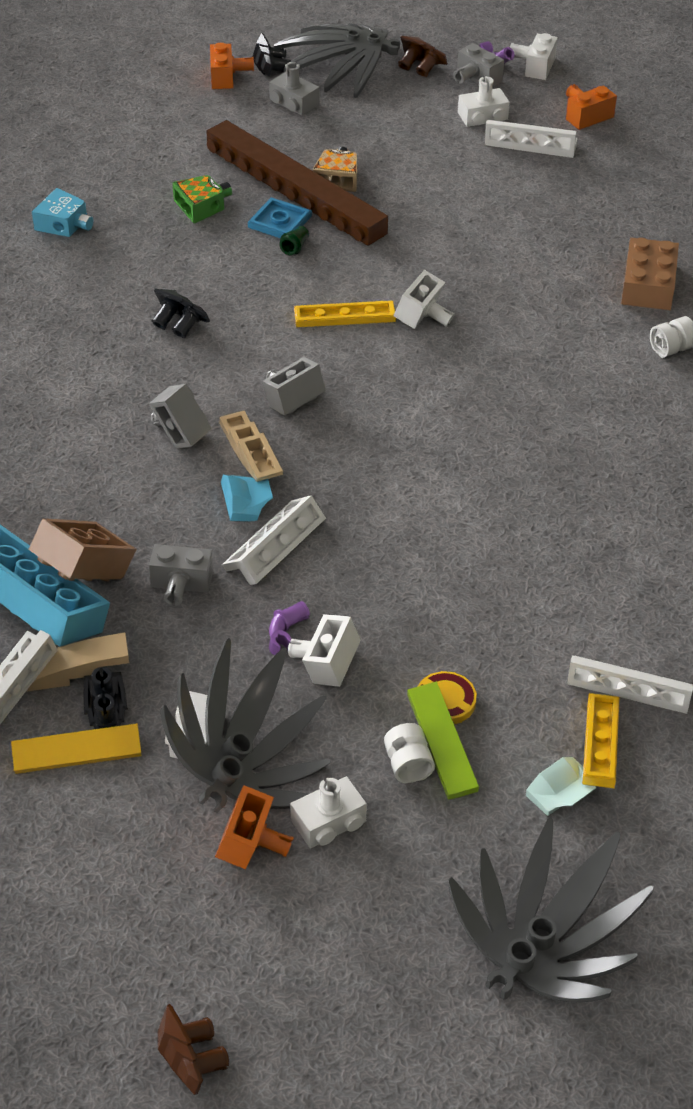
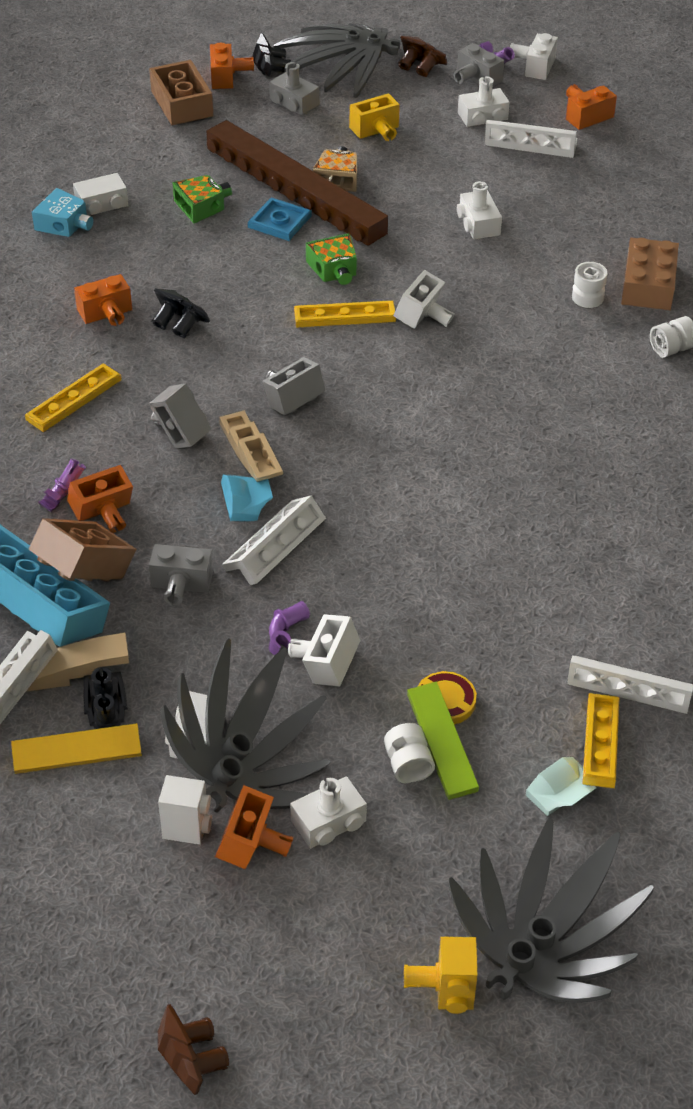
dark green cone [279,226,309,255] -> none
none -> yellow tile [25,363,122,432]
none -> medium lavender piece [38,458,86,512]
none -> orange brick [67,465,133,533]
none -> white brick [73,173,128,216]
none -> orange brick [74,274,132,326]
none -> medium nougat brick [149,60,213,125]
none -> white brick [158,775,212,845]
none -> bright green torso [306,233,357,285]
none -> yellow brick [349,93,400,141]
none -> yellow brick [404,937,478,1014]
none -> white brick [457,181,502,239]
none -> white wheel [572,262,607,308]

